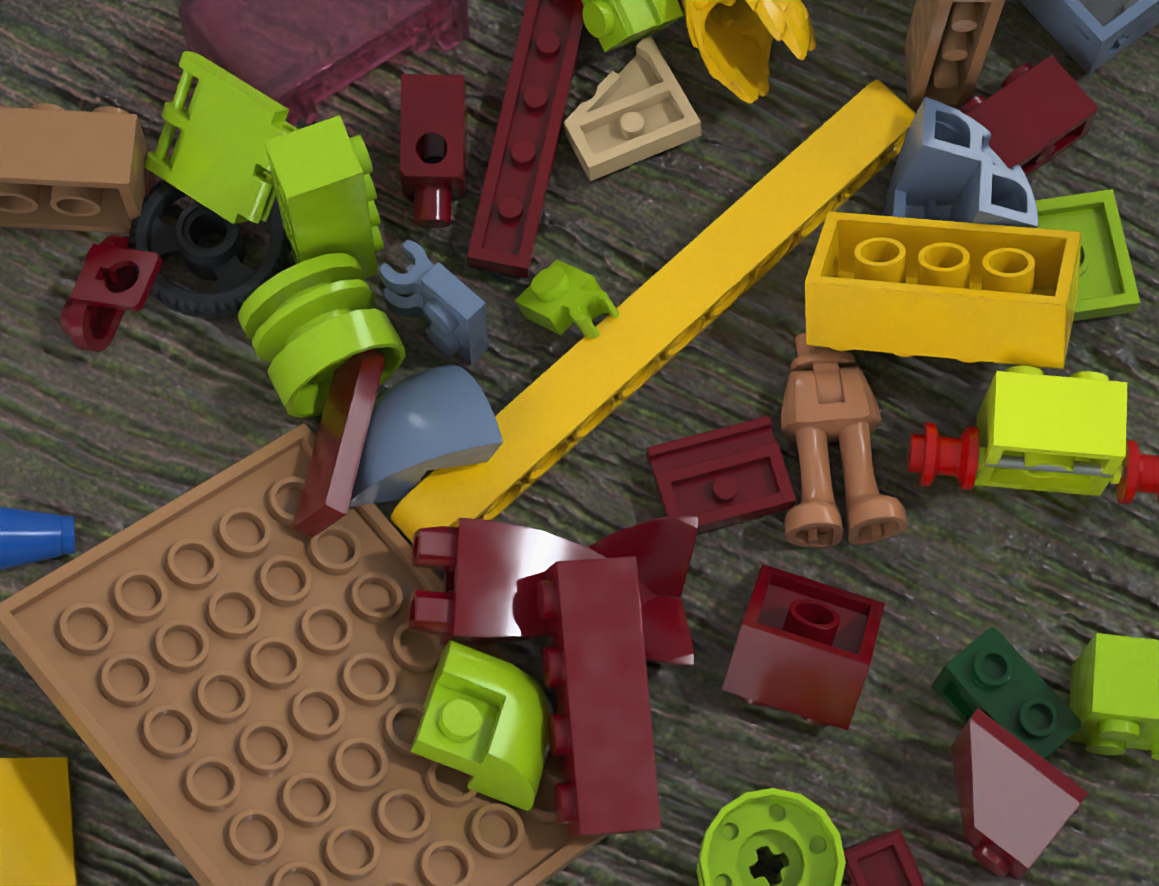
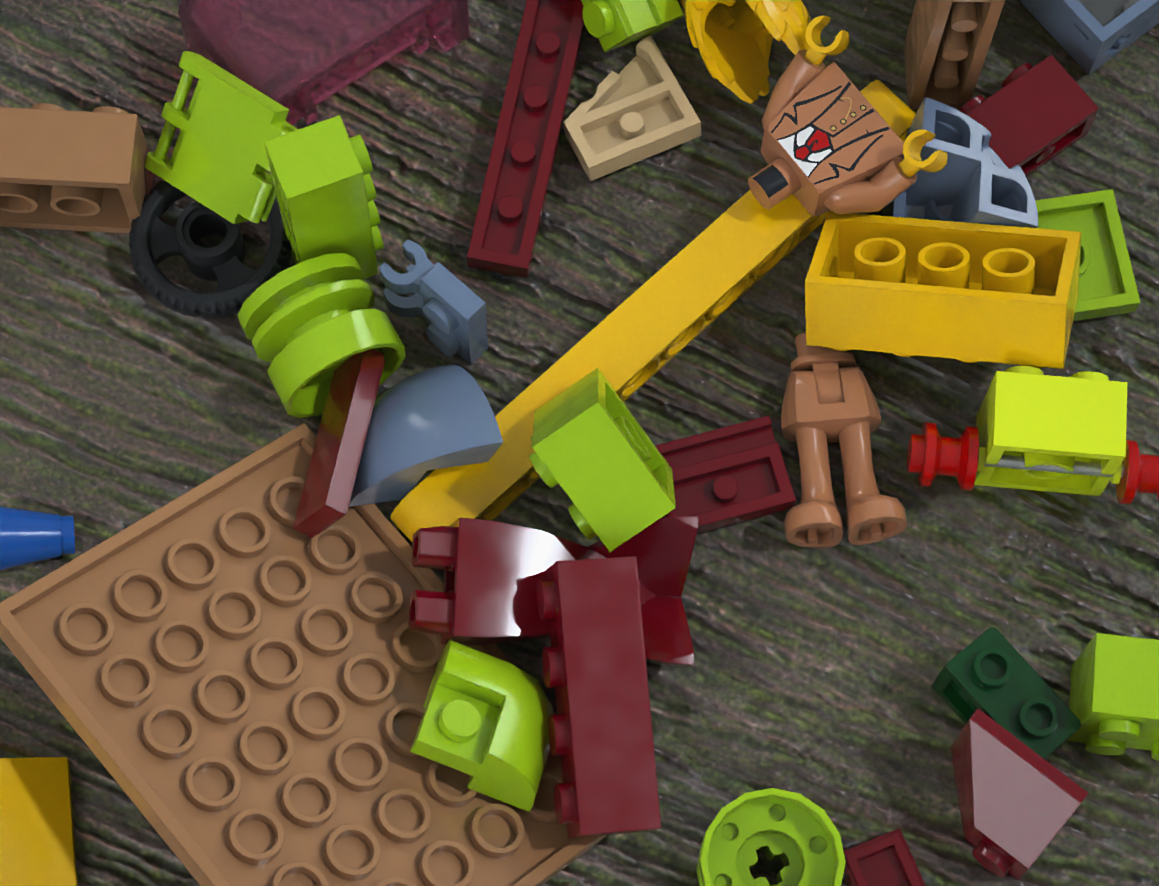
dark red bracket [61,235,162,352] -> none
dark red torso [400,74,468,228] -> none
lime plate [514,259,619,338] -> none
dark red slope [721,564,885,731] -> none
none -> lime brick [529,368,676,552]
none -> nougat torso [748,15,948,216]

